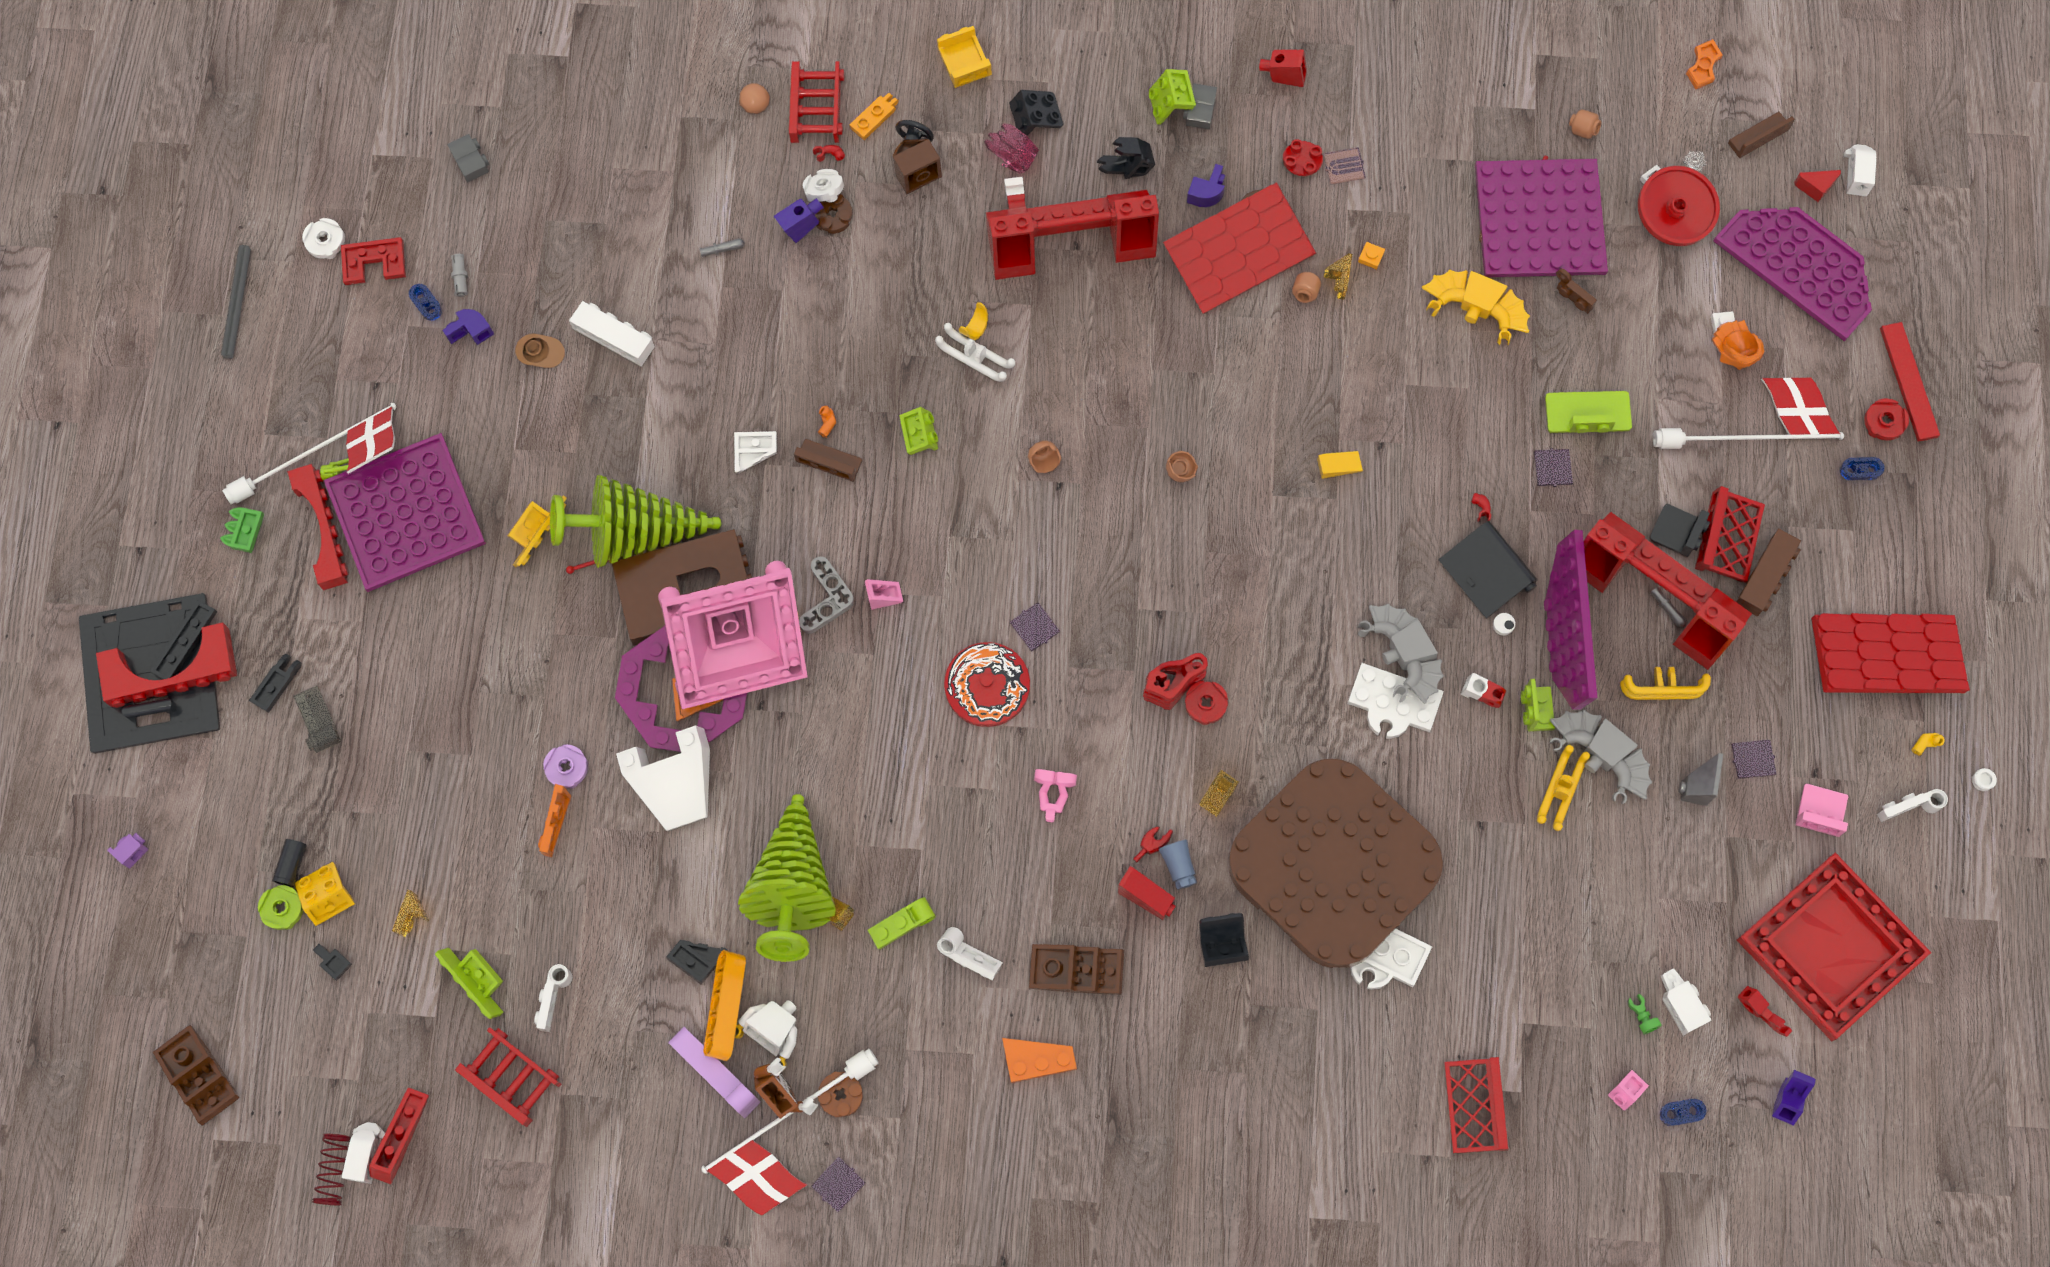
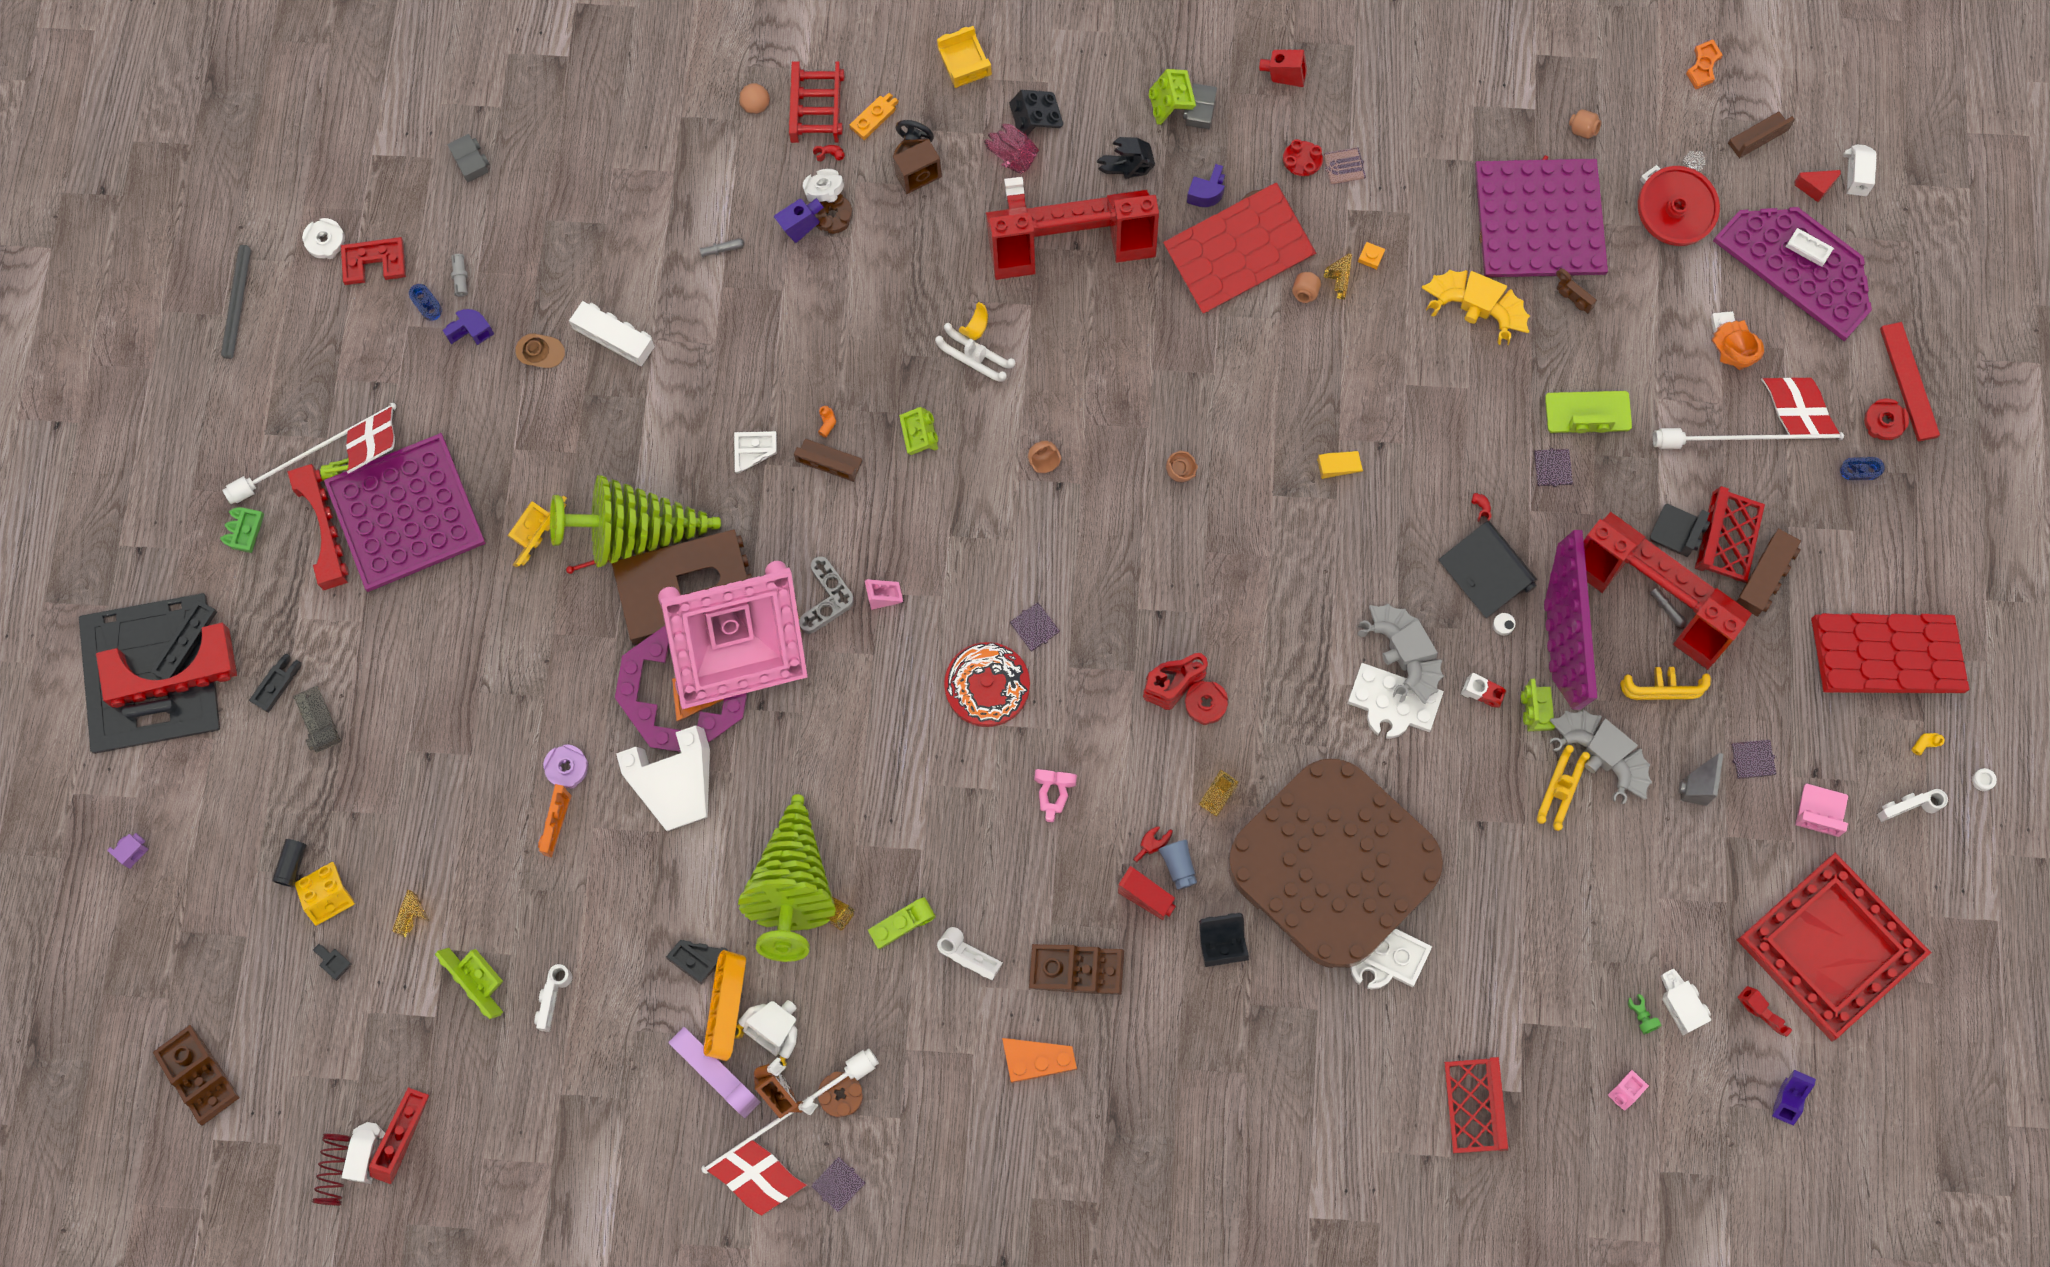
lime plate [258,885,303,930] -> none
red fence [455,1027,562,1127] -> none
clear blue plate [1660,1099,1707,1126] -> none
none -> white plate [1786,228,1834,267]

